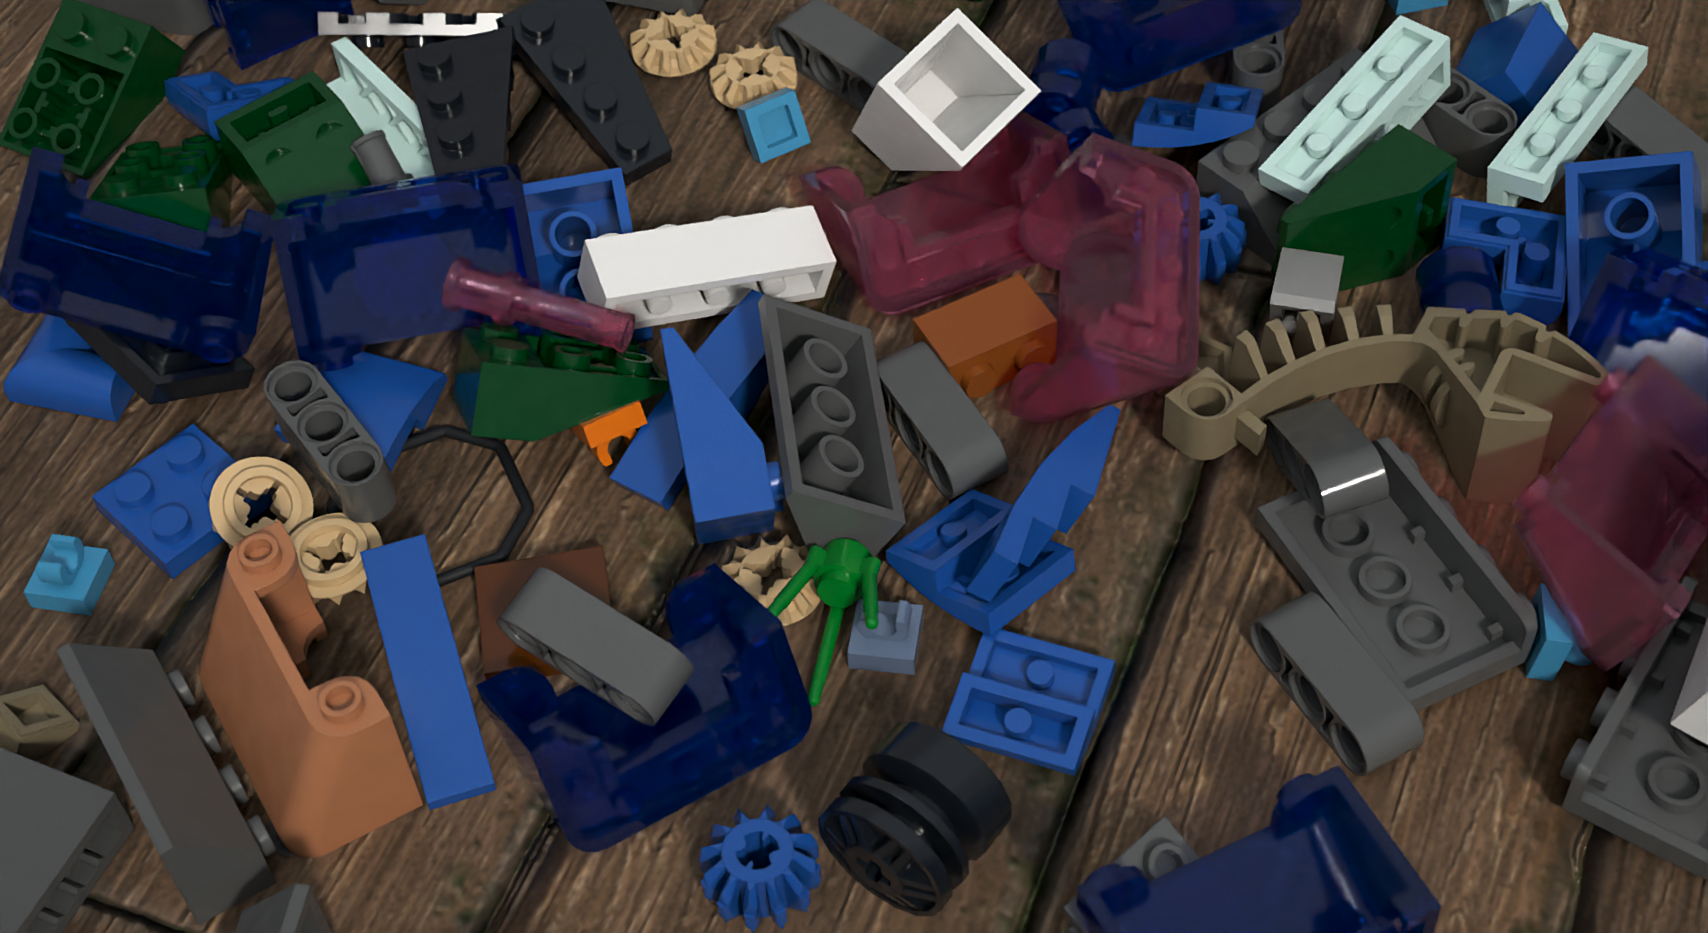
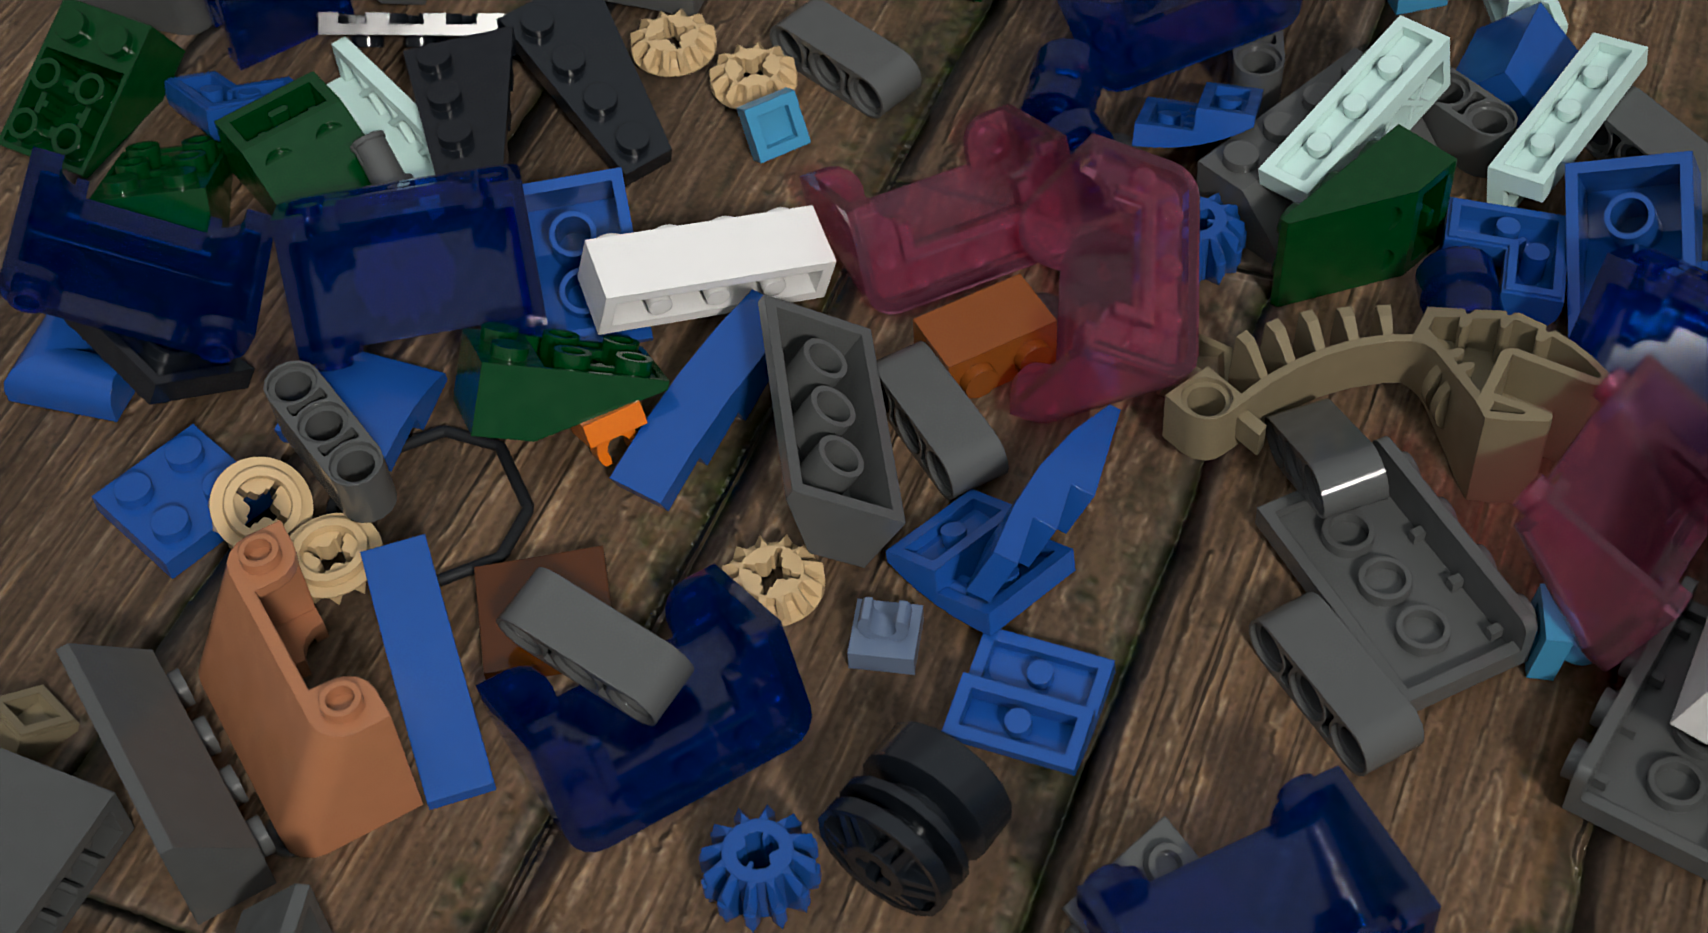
dark azure tile [23,534,115,616] -> none
clear pink pin [442,257,635,353] -> none
blue slope [660,327,785,544] -> none
green plant [765,538,881,707] -> none
white slope [851,8,1041,171] -> none
light grey slope [1269,247,1344,342] -> none

